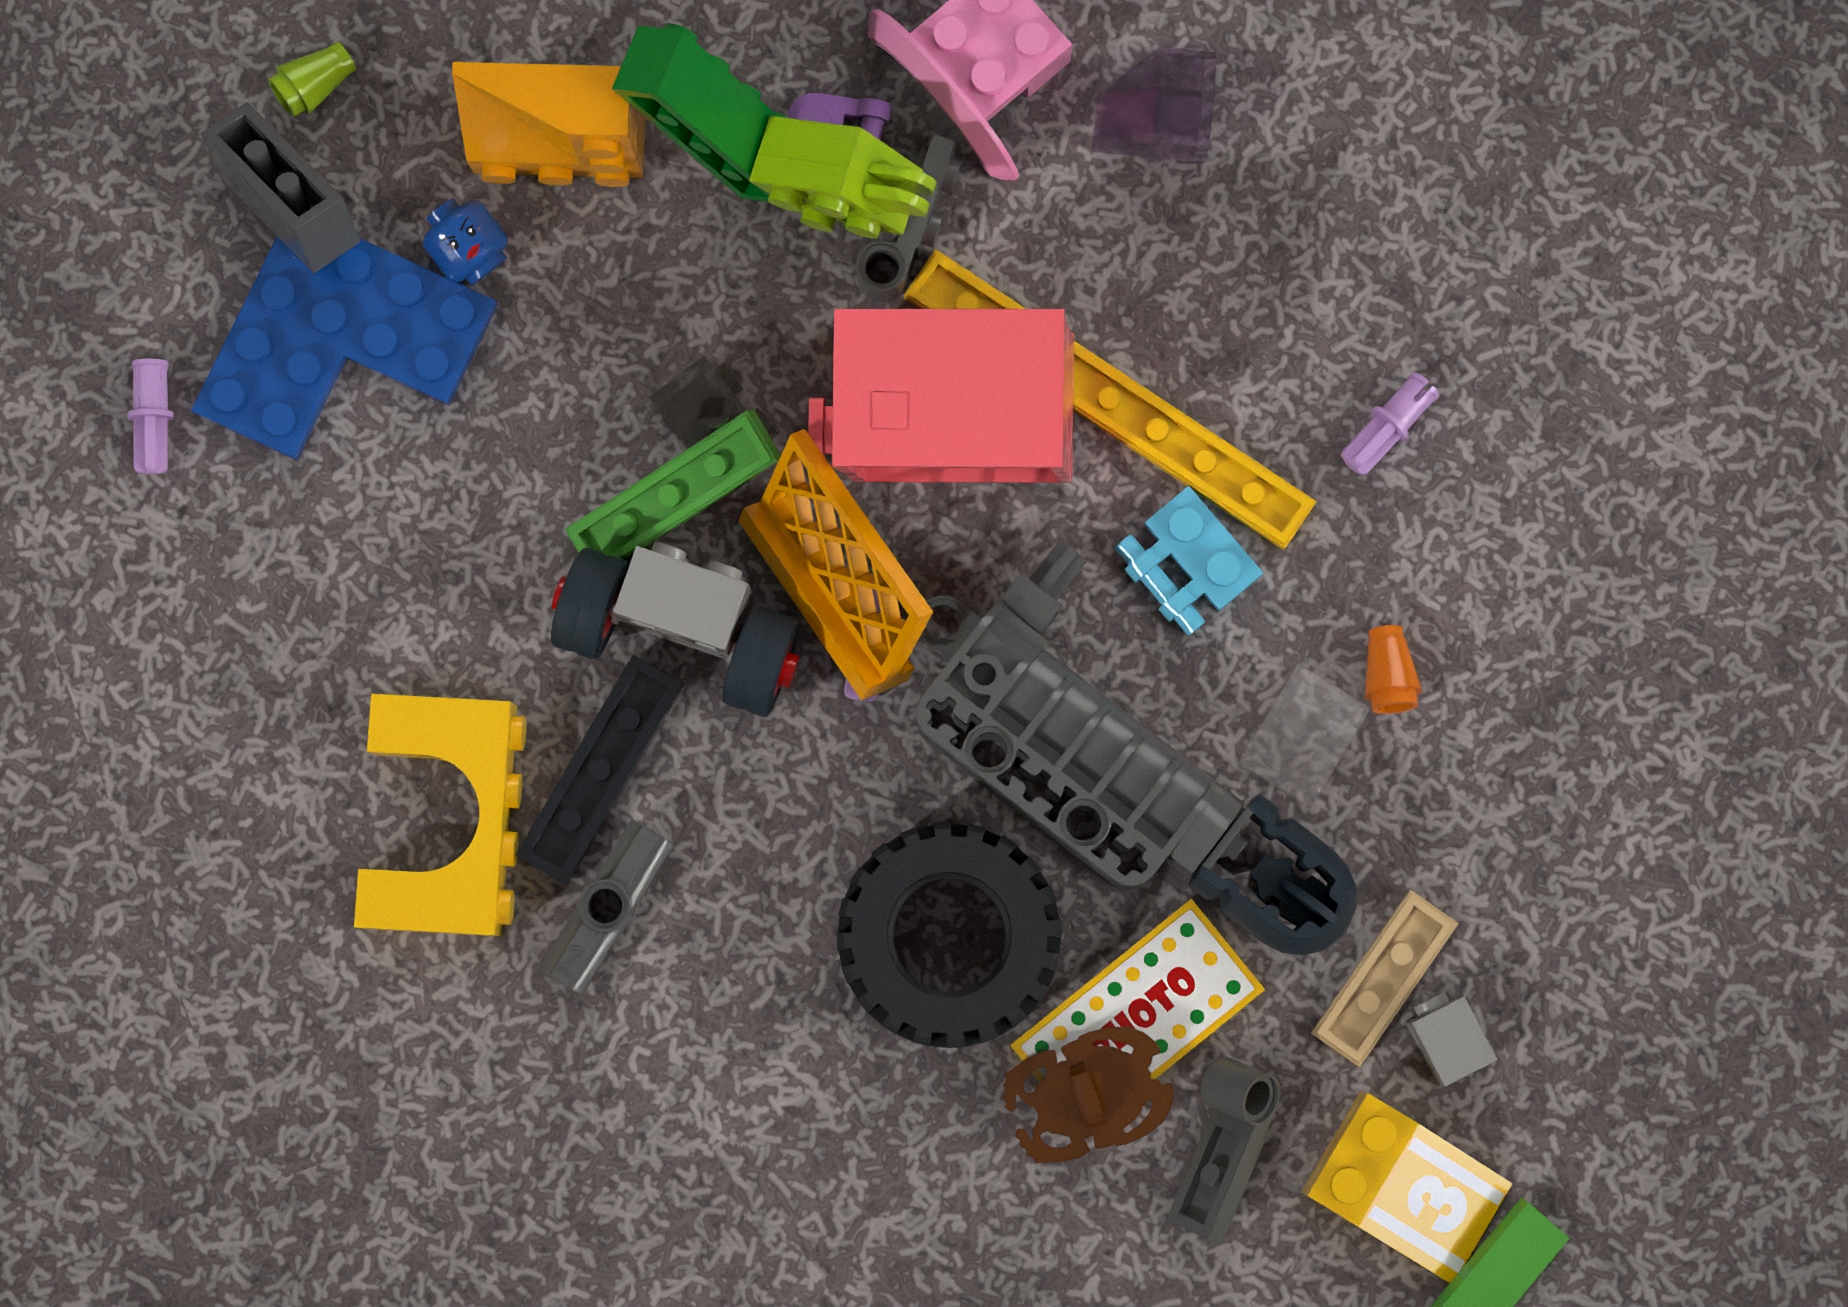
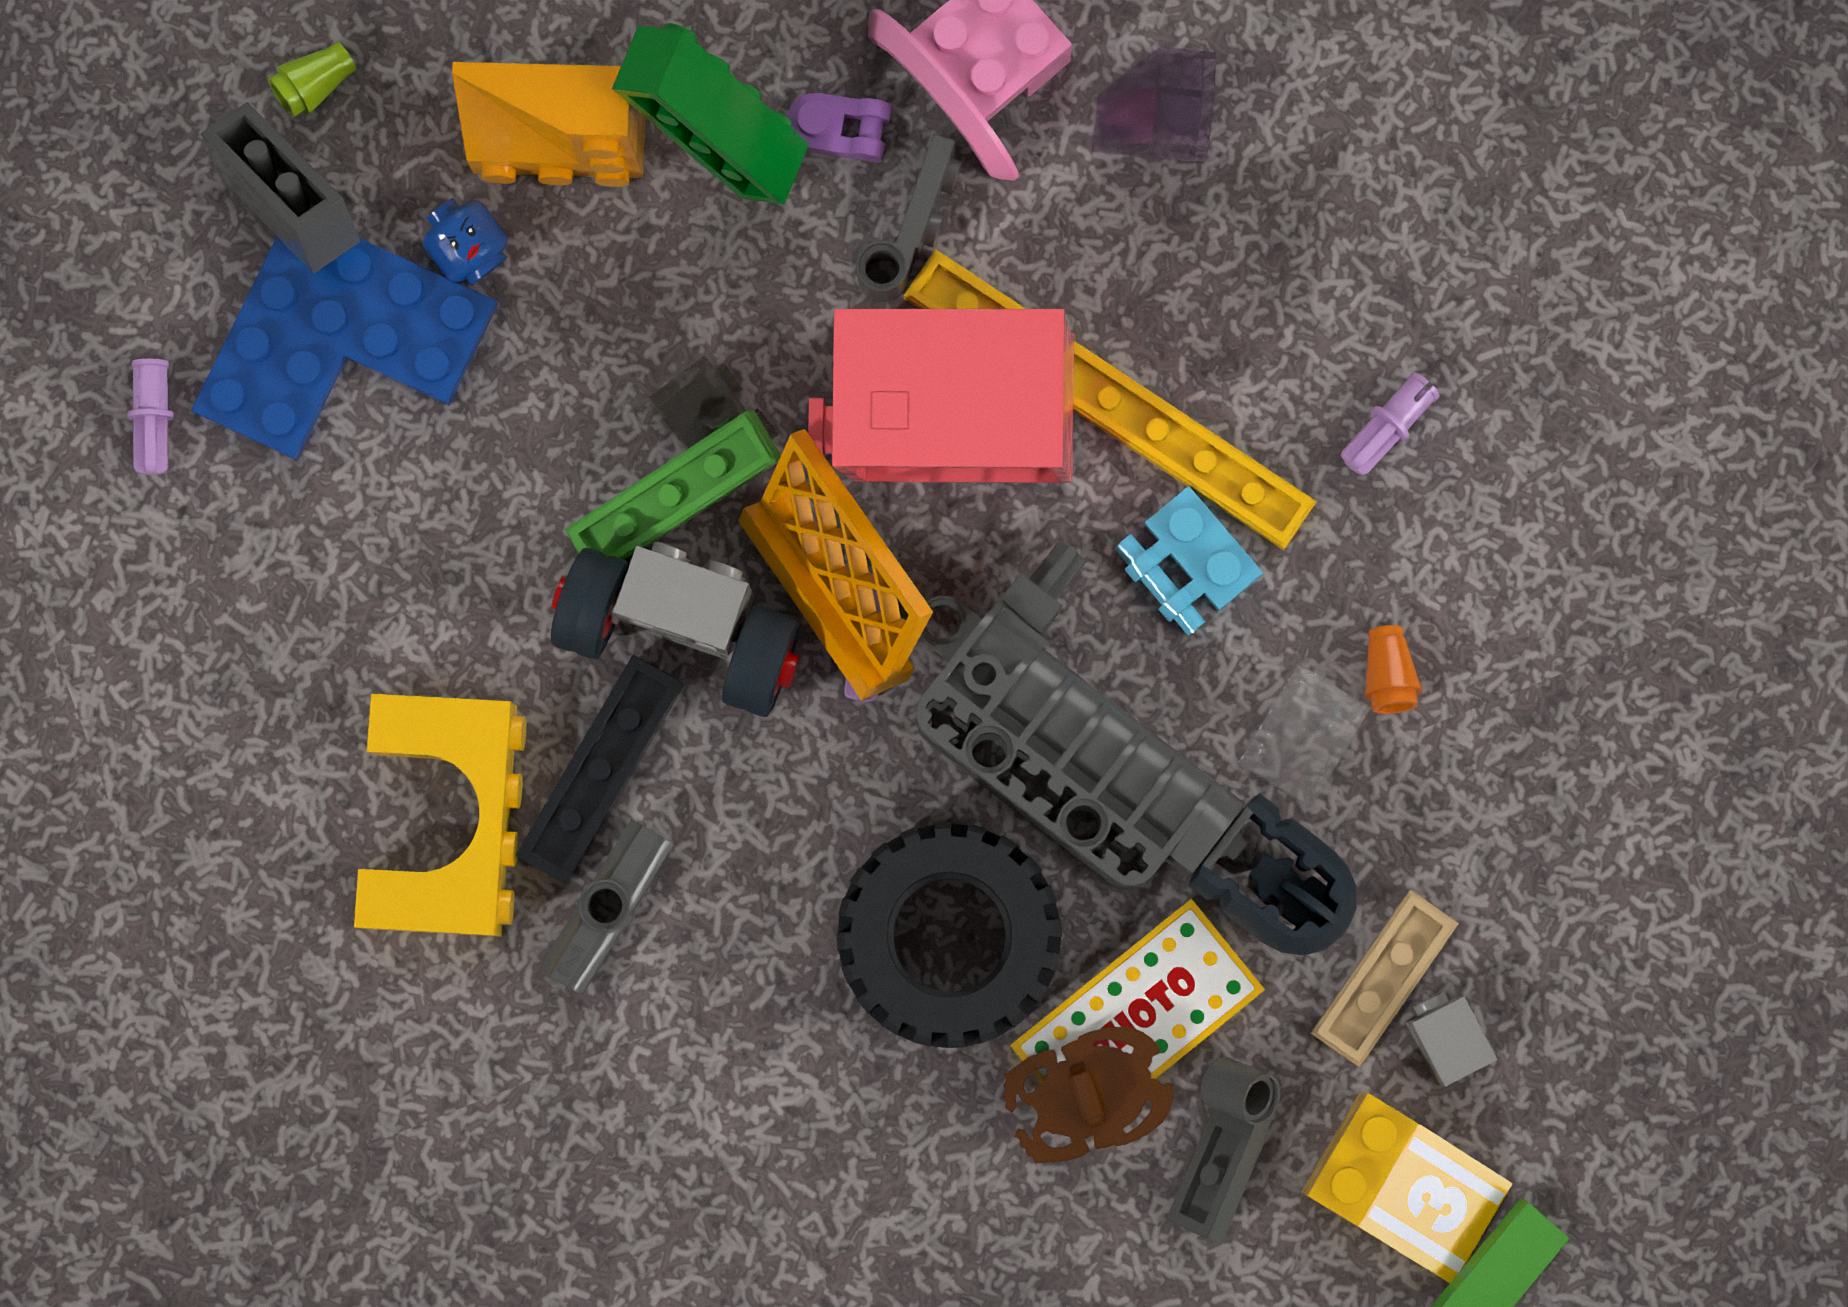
lime brick [749,116,937,239] -> none

